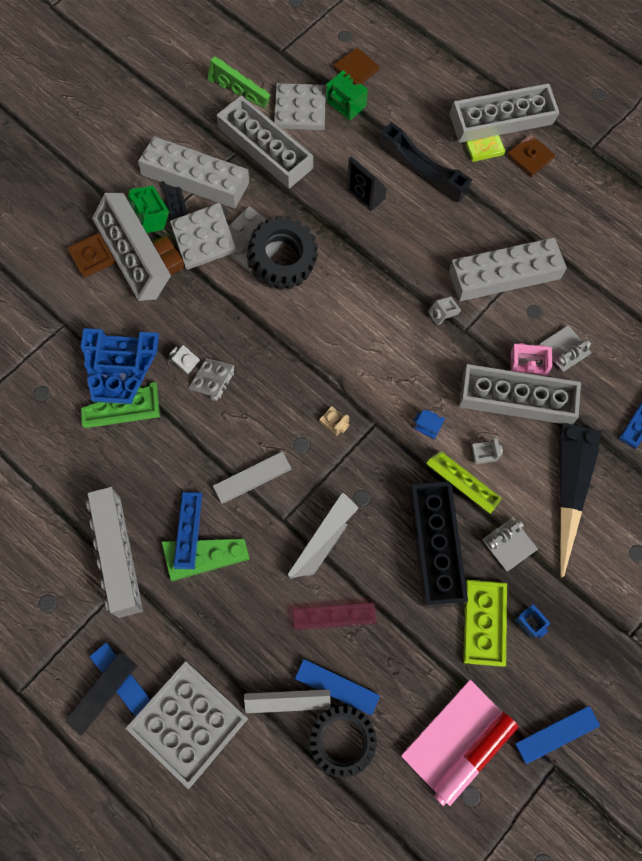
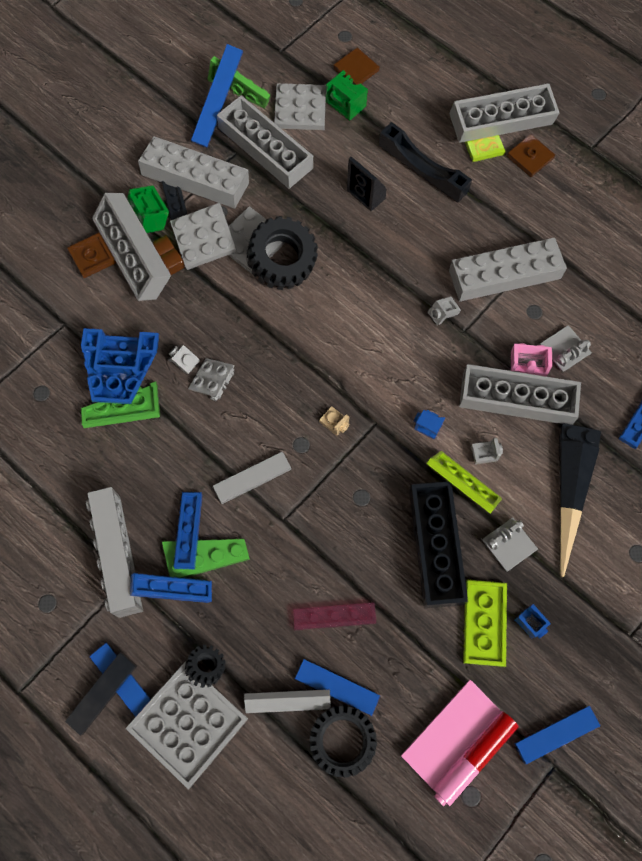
light grey wedge [287,493,359,579] -> none
none -> blue tile [130,573,212,603]
none -> black tyre [185,645,226,688]
none -> blue tile [191,44,243,148]

